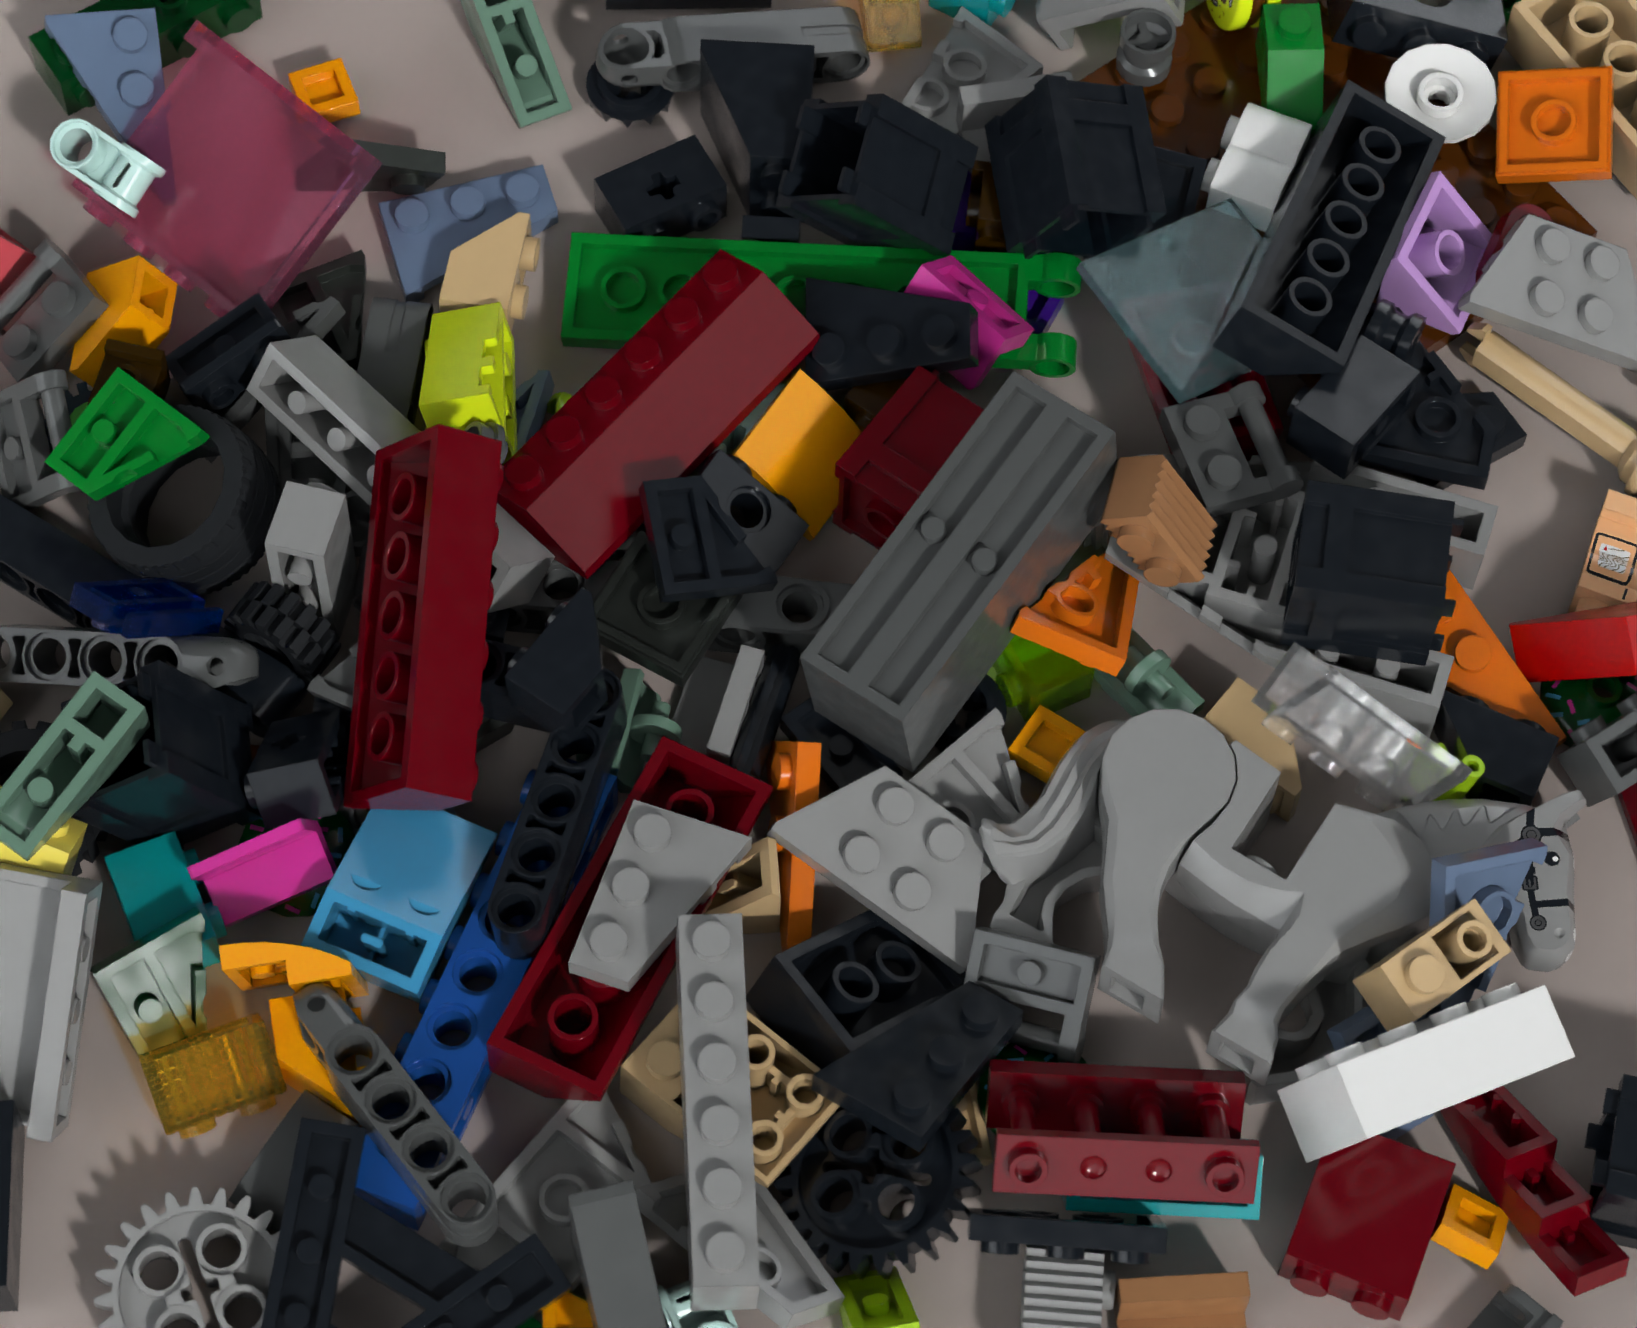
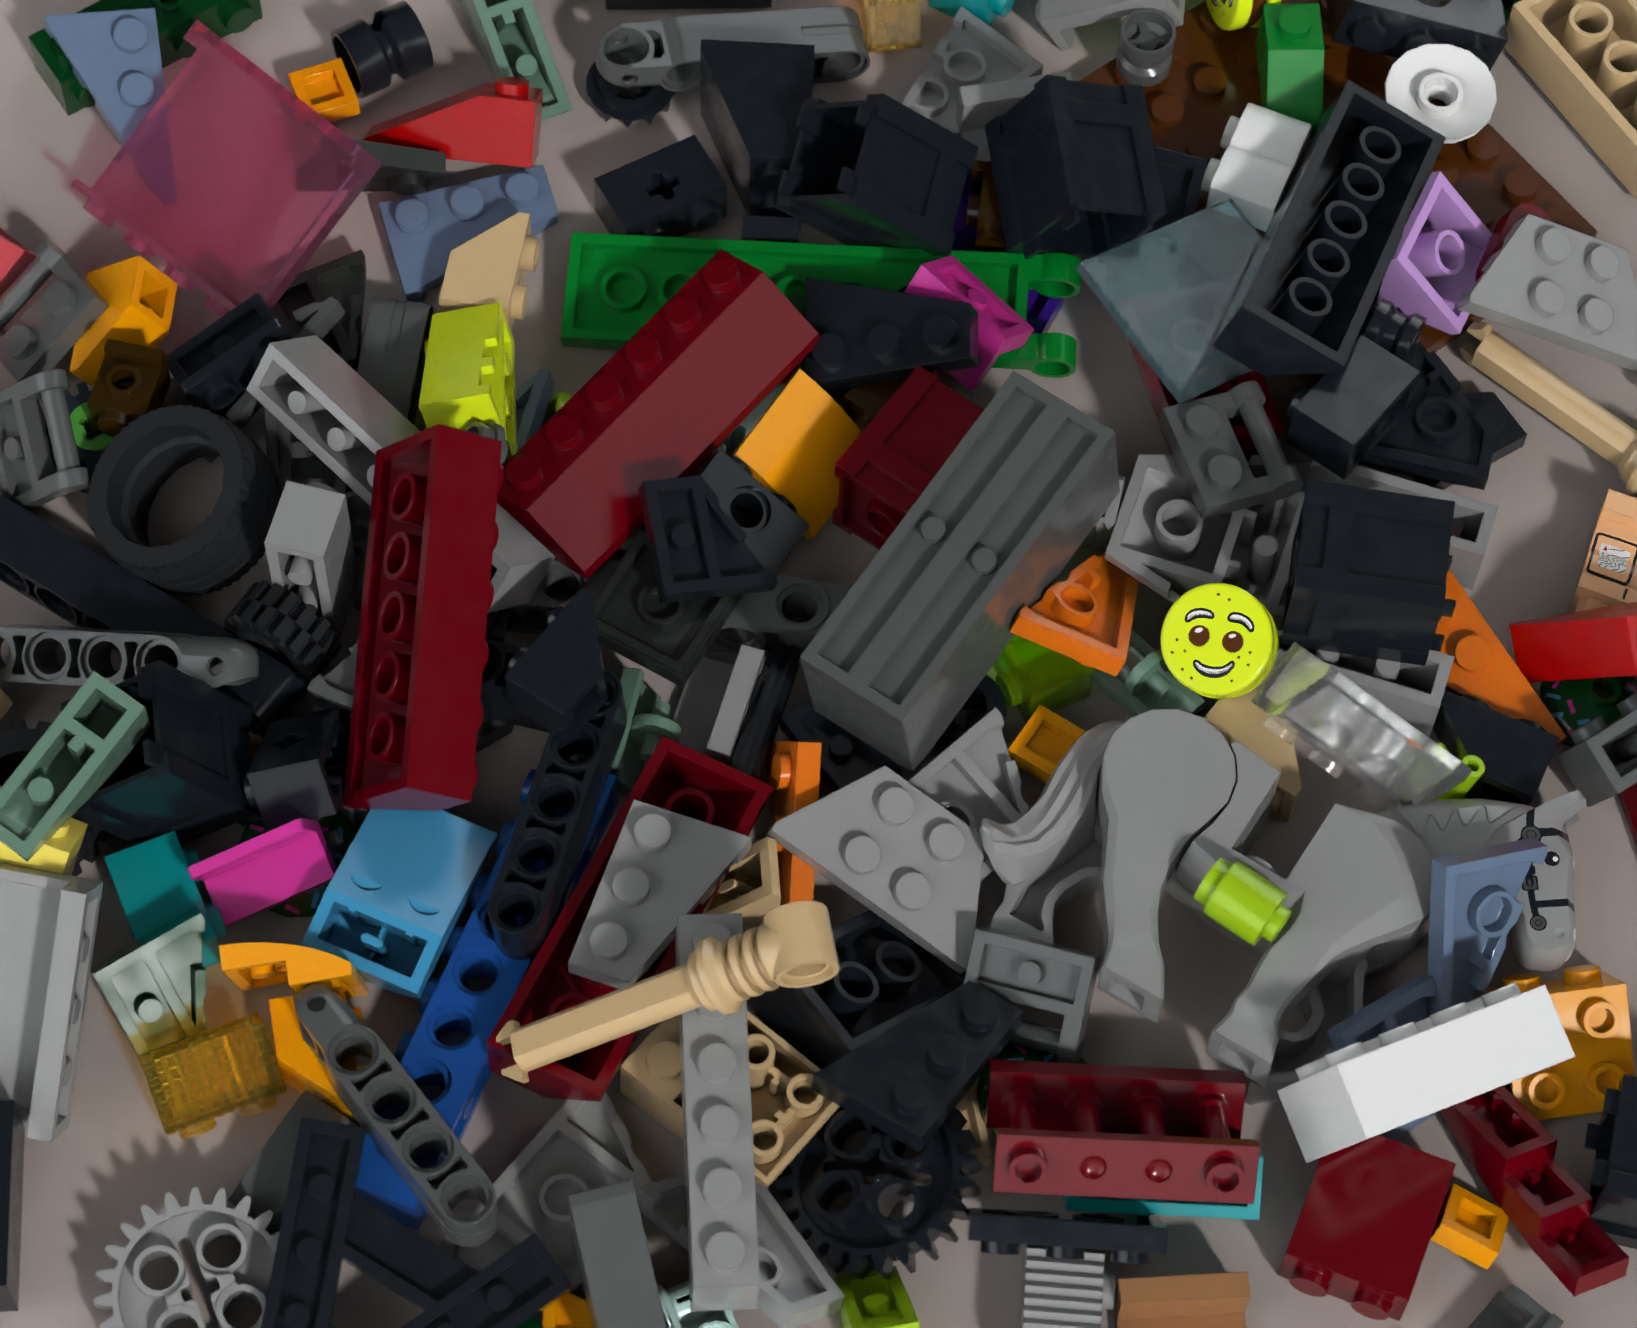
green wing [44,367,210,501] -> none
light aqua piece [50,118,166,219] -> none
clear blue plate [69,578,224,639] -> none
medium nougat brick [1100,454,1218,587] -> none
tan slope [1352,898,1512,1031] -> none
orange tile [1495,66,1614,184] -> none
none -> black wheel [331,1,434,98]
none -> red slope [363,77,543,168]
none -> tan piece [496,900,840,1084]
none -> neon yellow head [1160,583,1279,699]
none -> lime brick [1193,857,1292,946]
none -> light orange bracket [1484,965,1635,1121]

